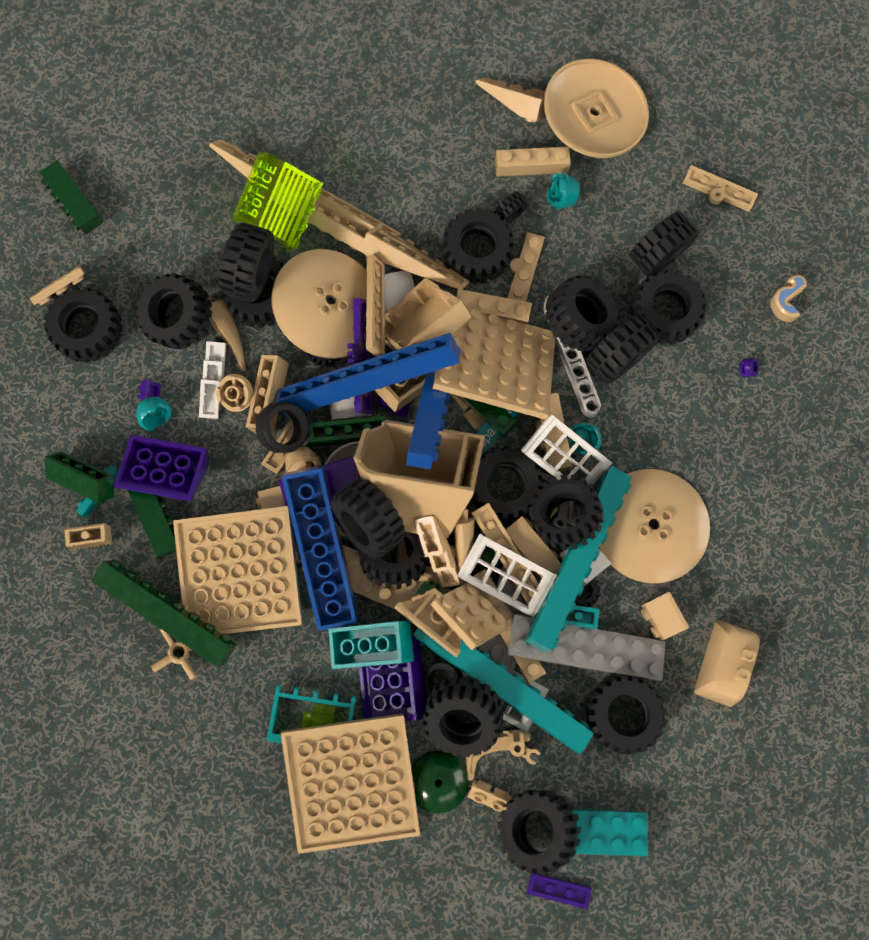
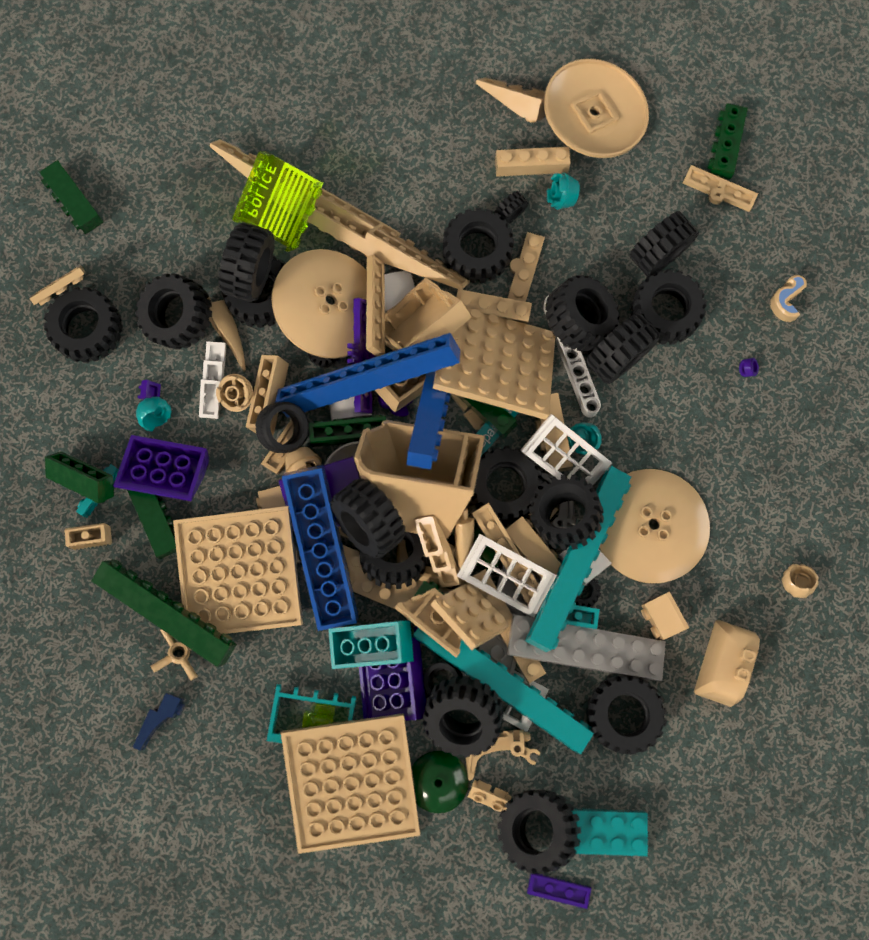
none -> dark blue slope [133,693,185,750]
none -> dark green brick [707,103,748,180]
none -> tan hair [782,564,819,598]

